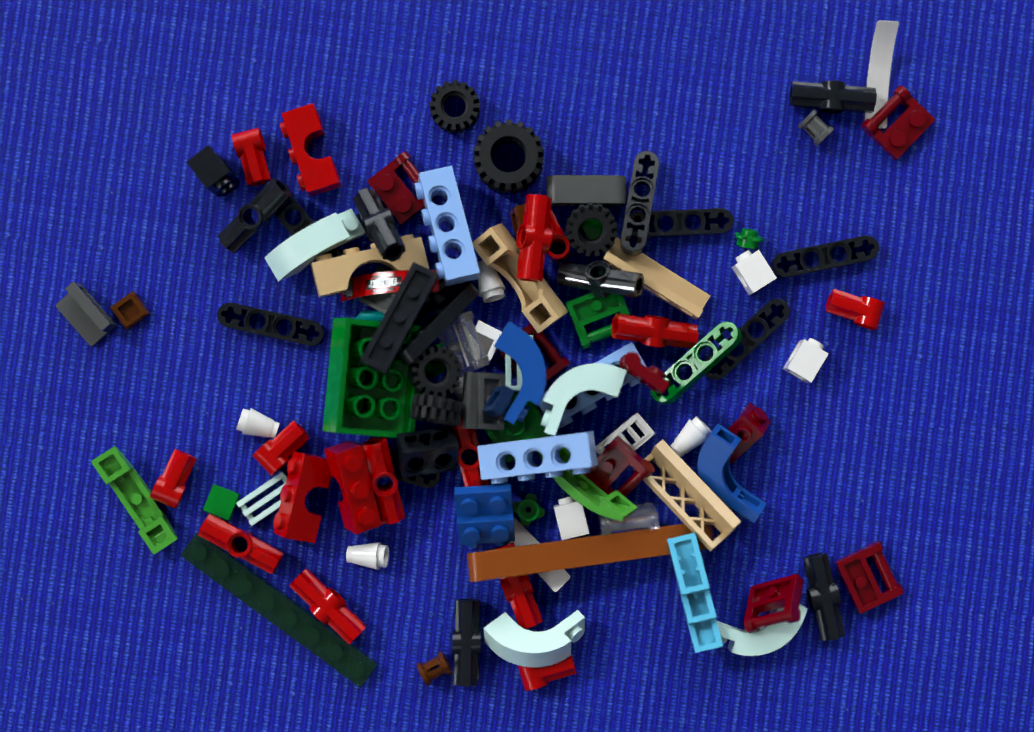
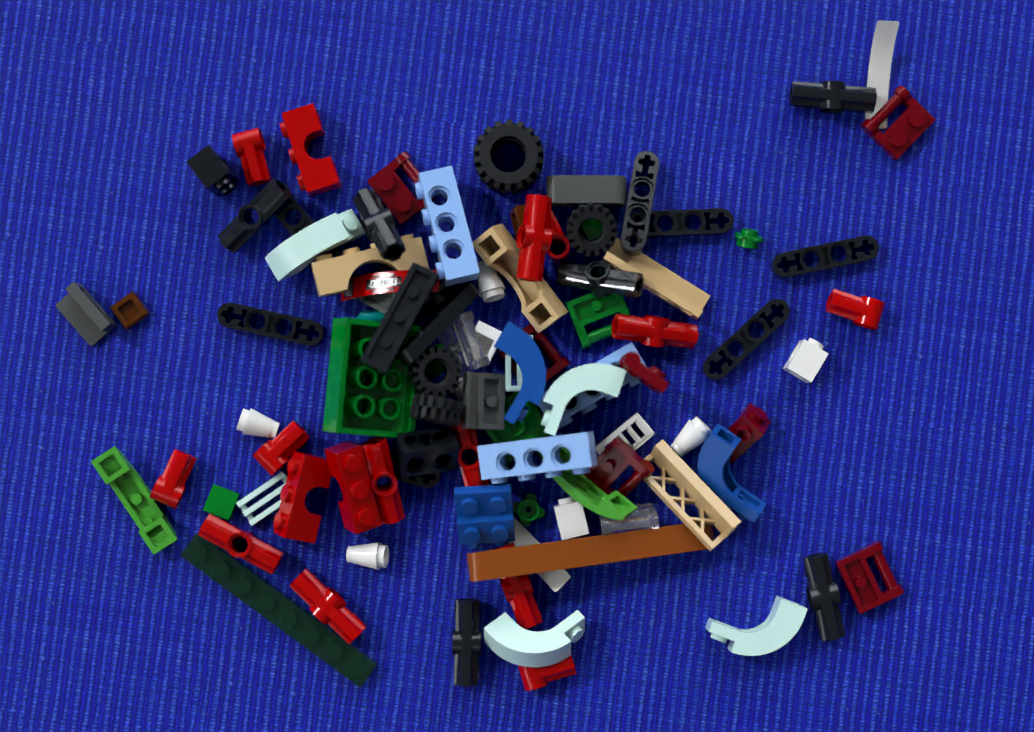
reddish brown bush [417,651,453,686] -> none
black tyre [429,80,480,134] -> none
dark blue plate [482,385,515,417] -> none
green beam [651,322,742,405] -> none
medium azure slope [667,533,723,653] -> none
white brick [731,250,777,295] -> none
dark red plate [744,574,803,633] -> none
dark grey bush [797,109,834,146] -> none

